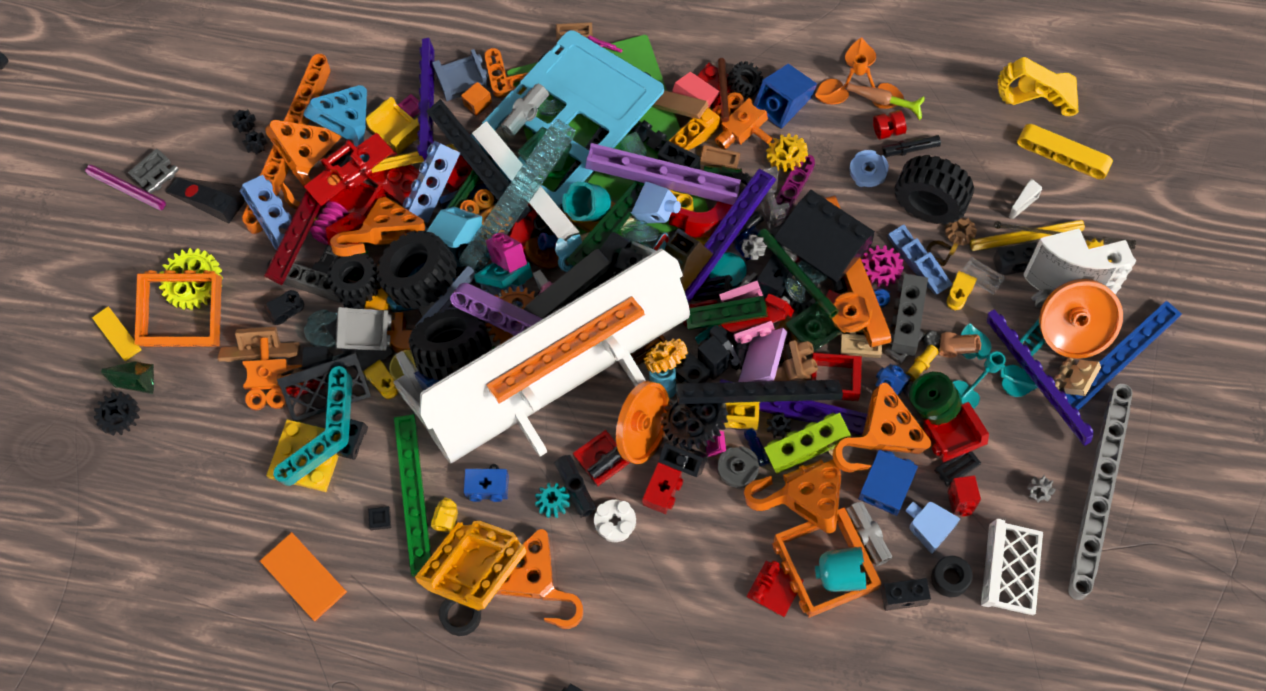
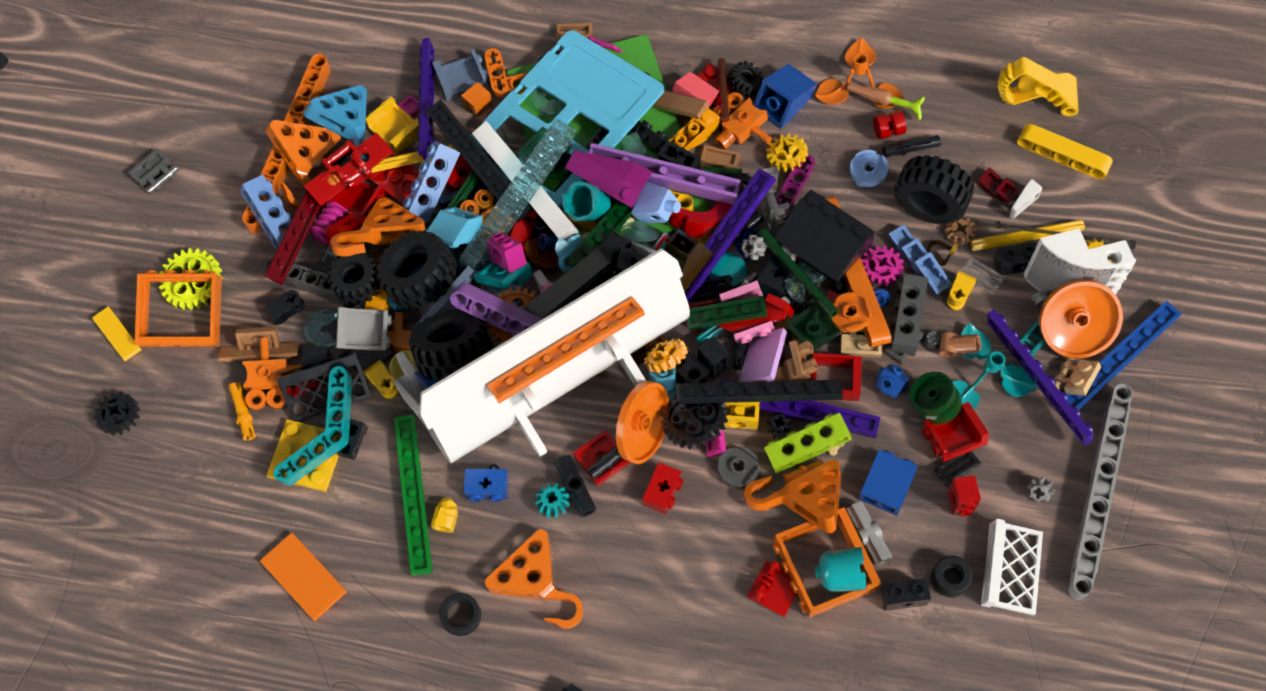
magenta axle [85,164,166,210] -> none
clear green slope [101,361,154,394] -> none
black wedge [166,177,246,224] -> none
black gear [232,109,256,133] -> none
black gear [242,130,268,155] -> none
black tile [368,506,391,531] -> none
light orange wedge [415,521,527,611] -> none
light grey piece [501,83,549,136] -> none
white plate [594,500,636,542] -> none
black brick [658,440,708,477] -> none
black plate [709,325,740,366] -> none
clear blue axle [744,428,770,467] -> none
orange piece [833,383,931,472] -> none
yellow pin [905,345,939,381] -> none
light blue torso [905,502,960,554] -> none
none -> light orange pin [228,382,256,441]
none -> magenta wedge [565,151,652,208]
none -> dark red slope [975,167,1021,204]

